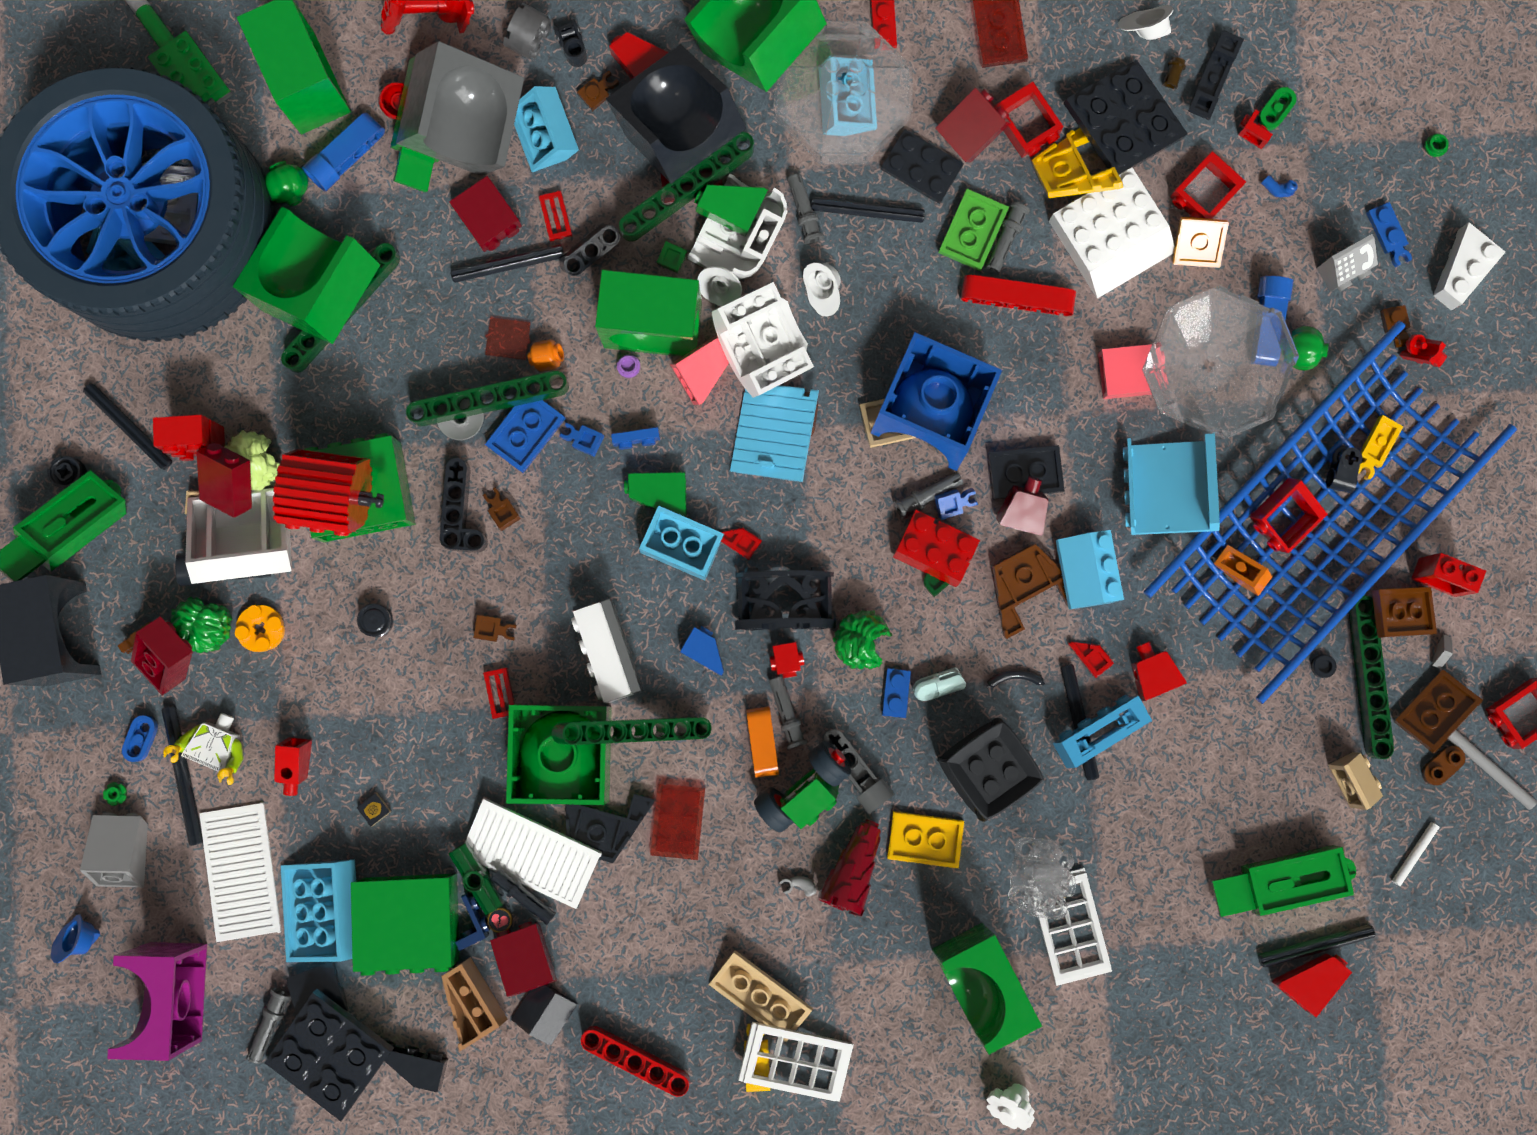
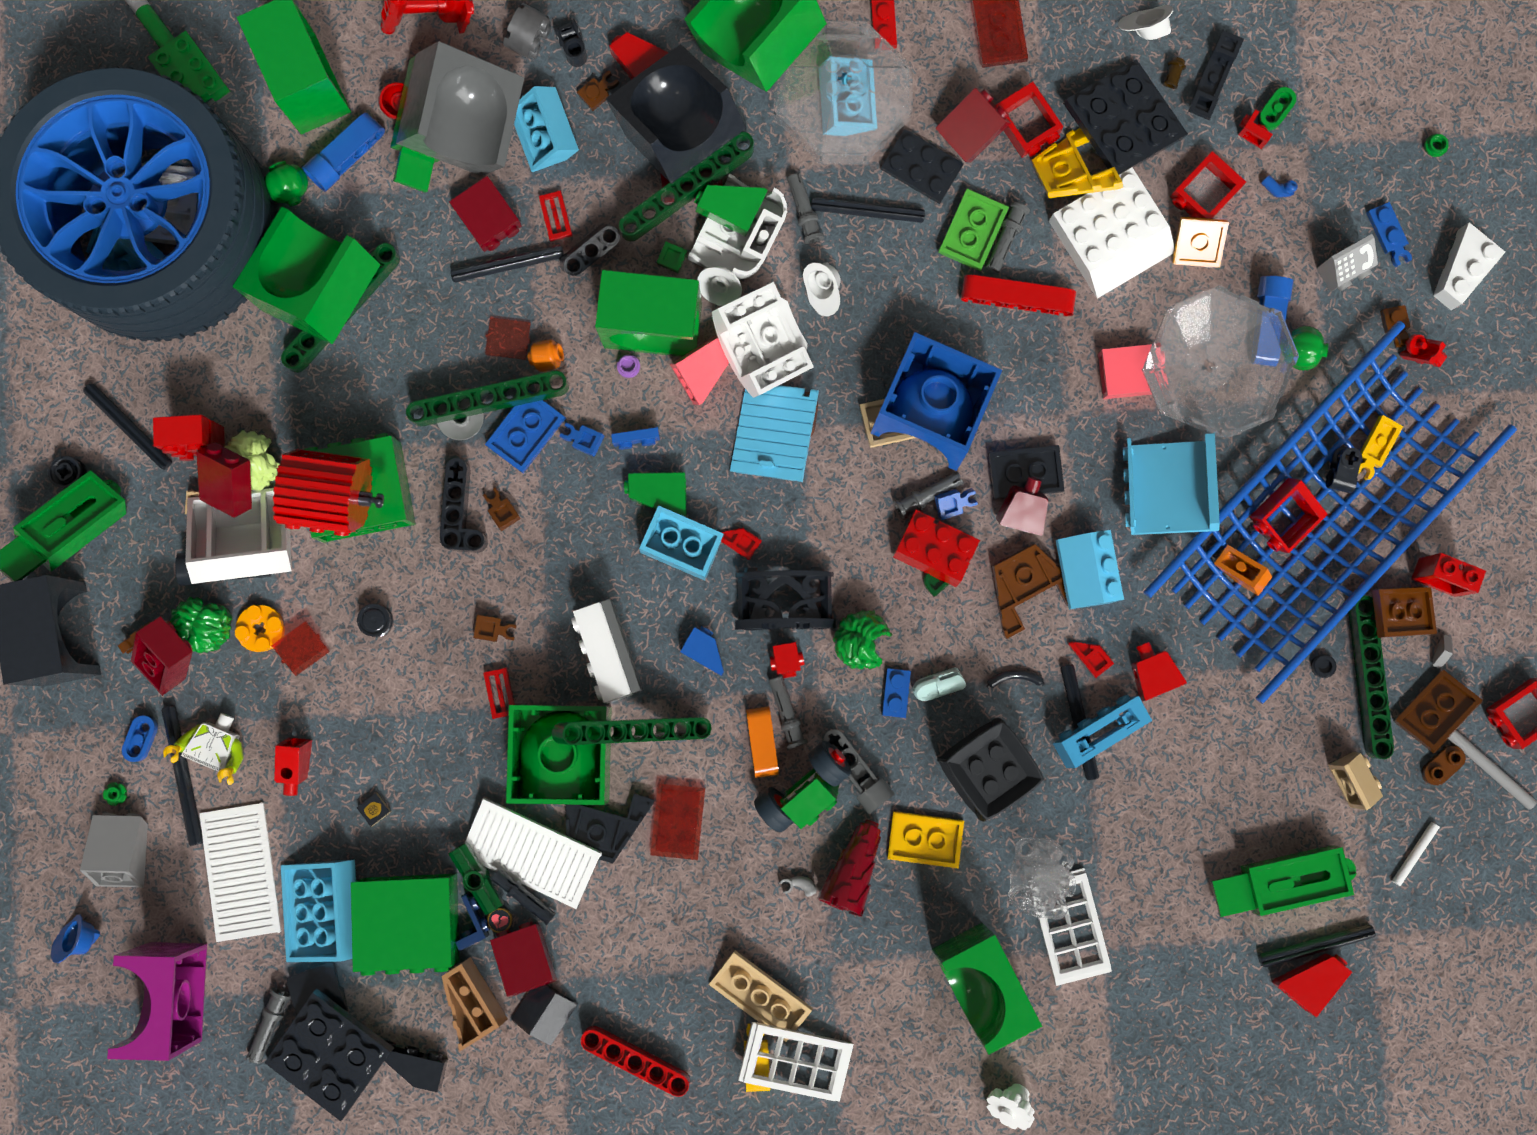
none -> clear red piece [271,621,330,676]

